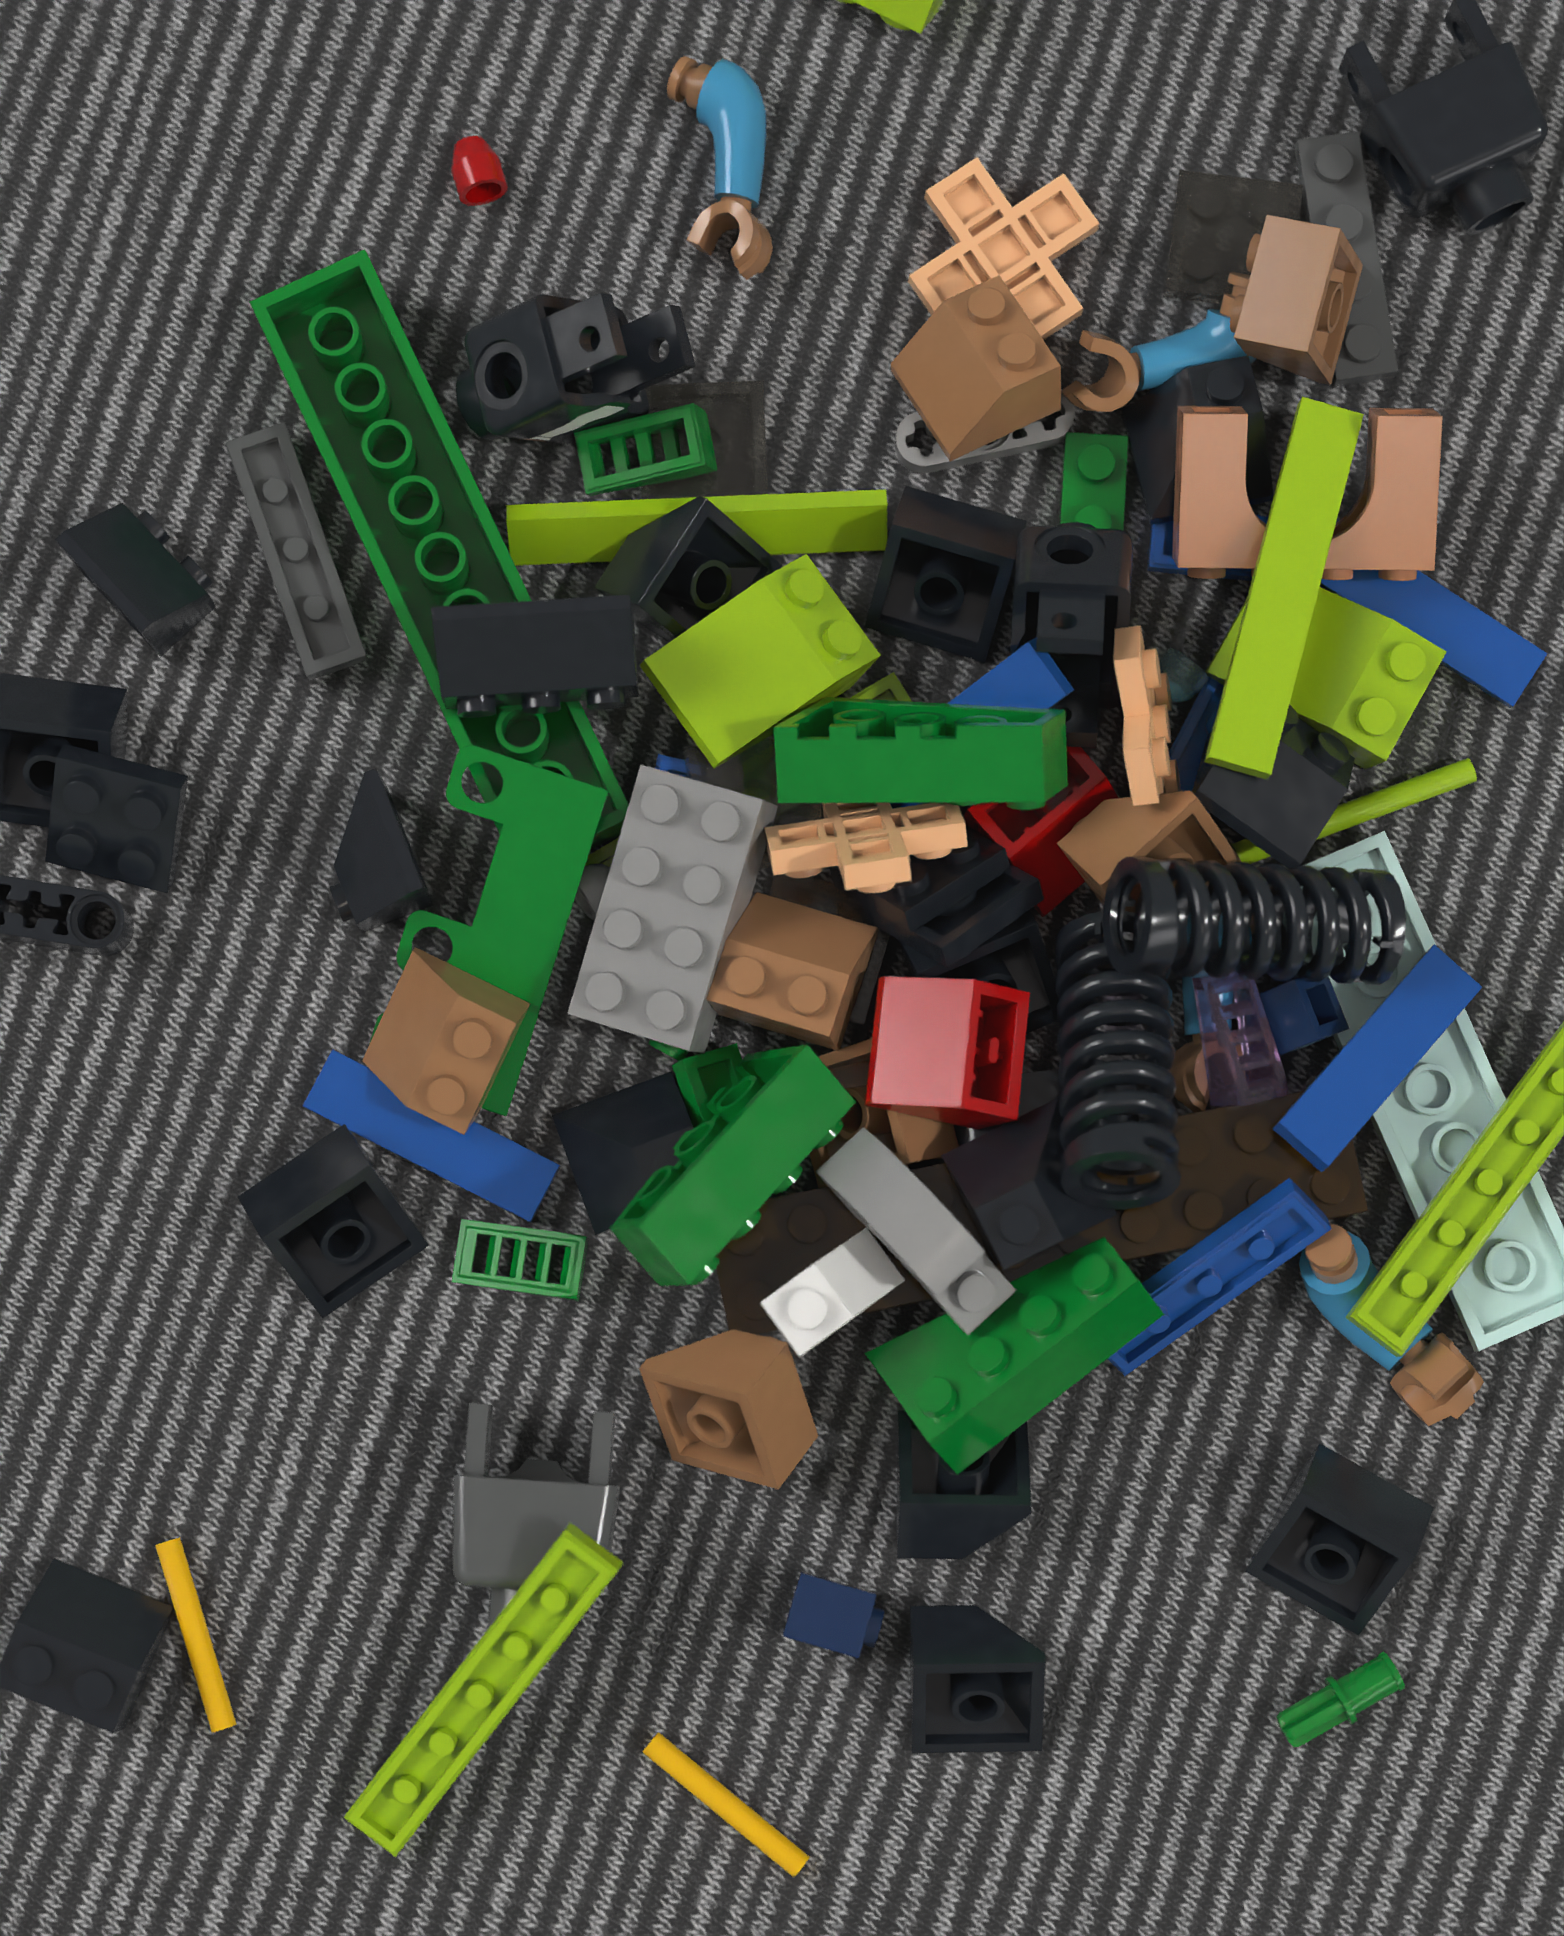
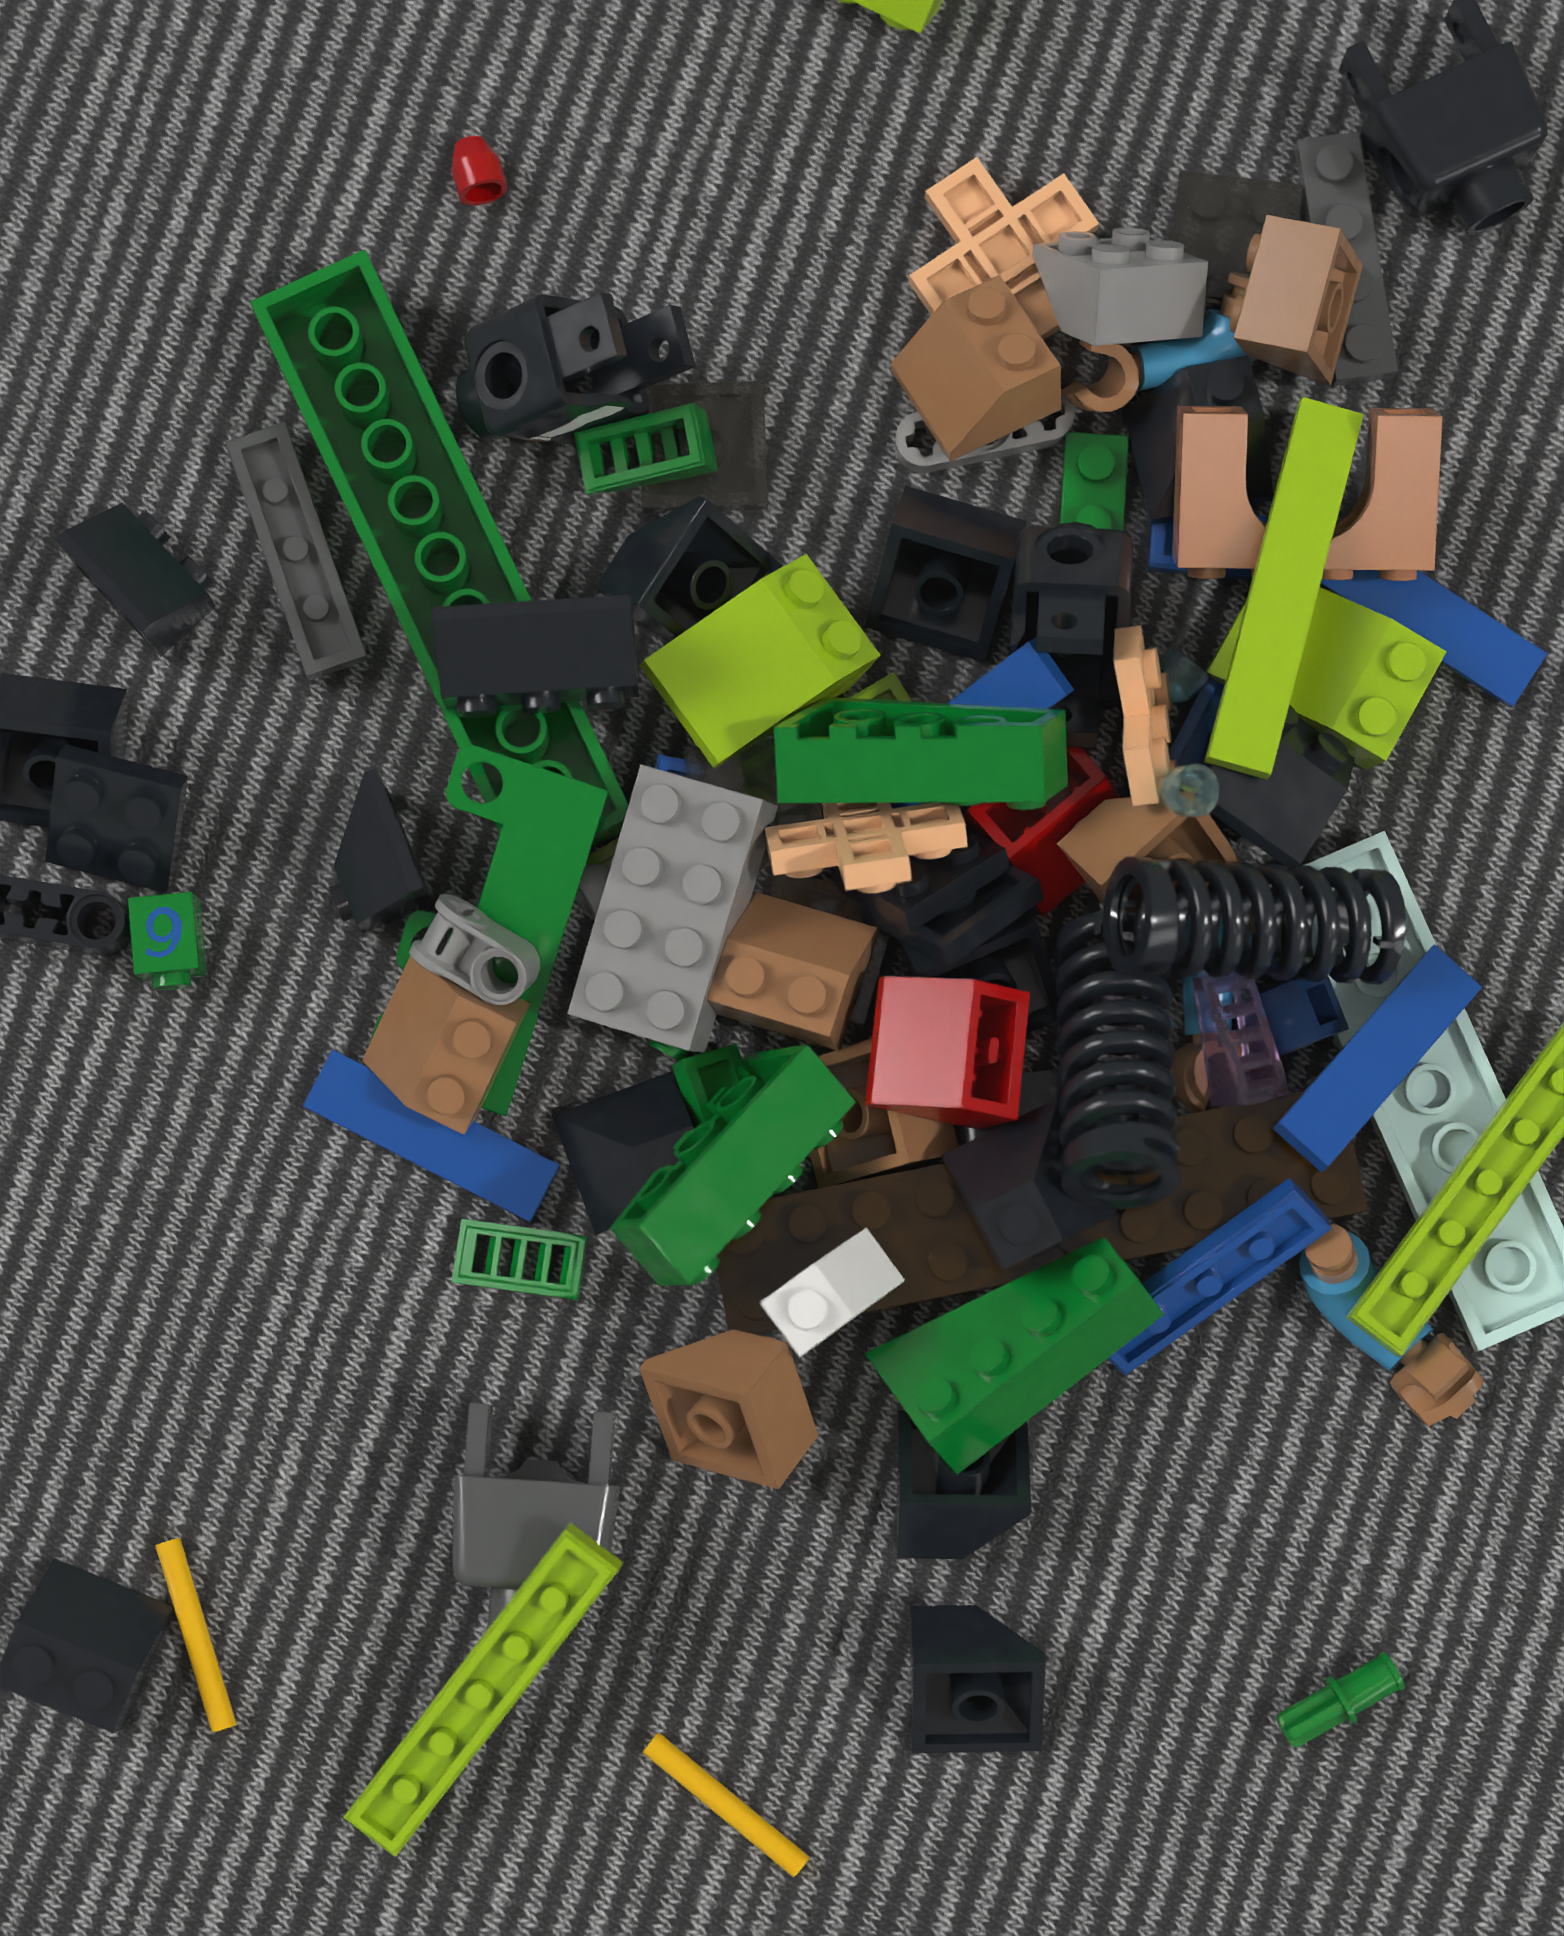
black slope [238,1124,429,1318] -> none
lime tile [506,489,887,566] -> none
piece [667,56,773,280] -> none
dark blue brick [783,1571,885,1658] -> none
light grey arch [815,1127,1016,1335] -> none
lime bar [1231,758,1477,864] -> none
black slope [1245,1443,1434,1636] -> none
none -> green brick [128,892,207,990]
none -> light grey piece [409,894,540,1005]
none -> light grey slope [1033,228,1208,346]
none -> clear light blue hinge [1160,764,1219,817]

